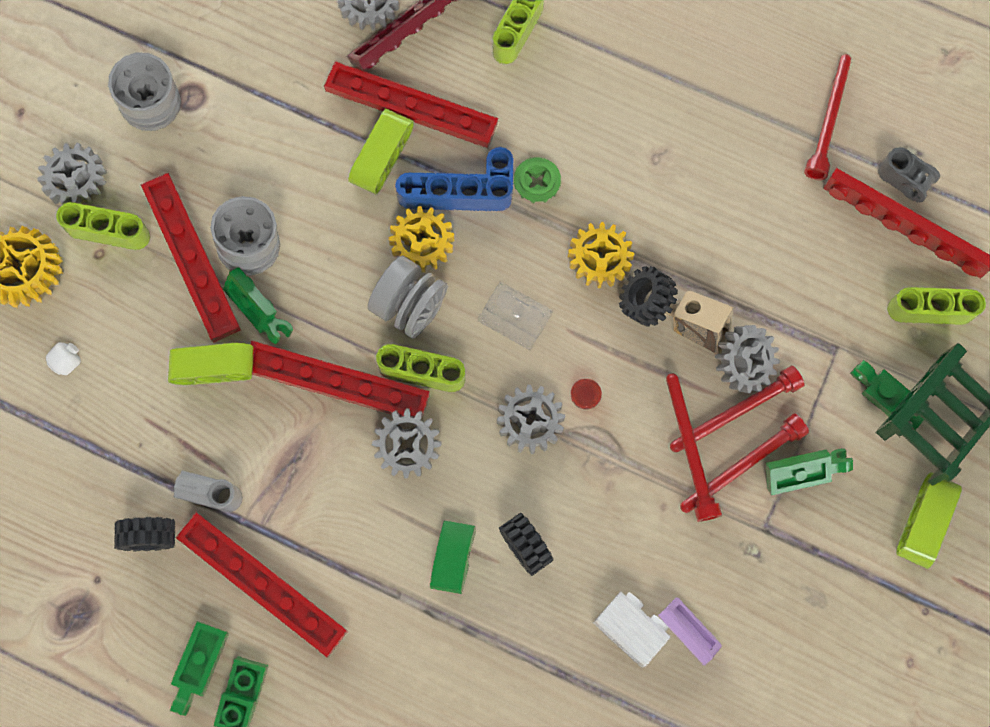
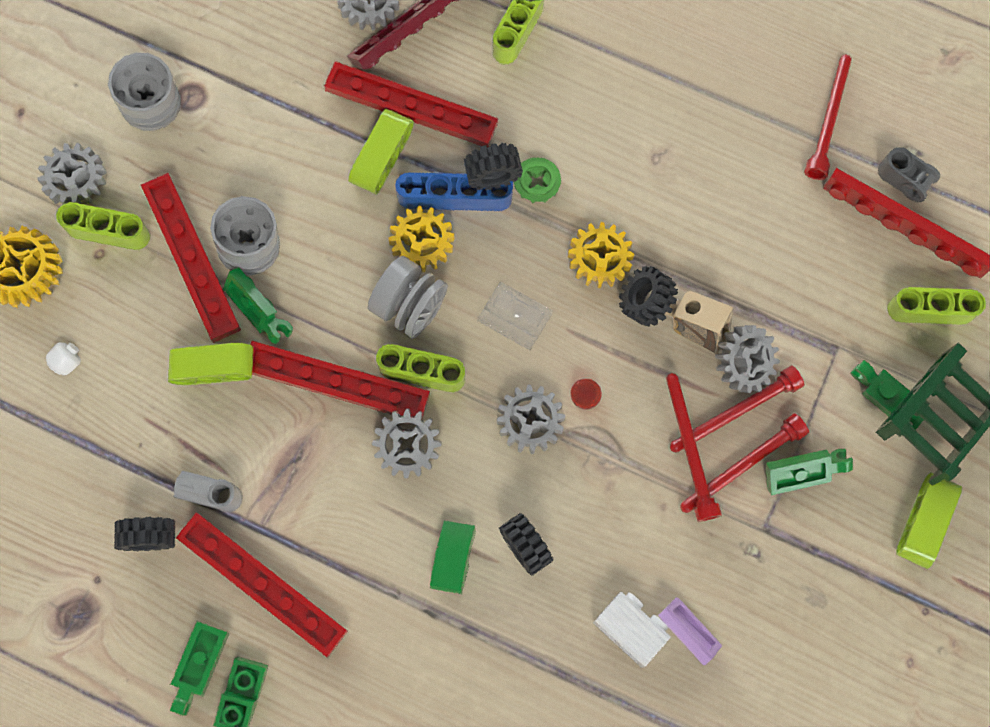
none -> black tyre [464,143,523,190]

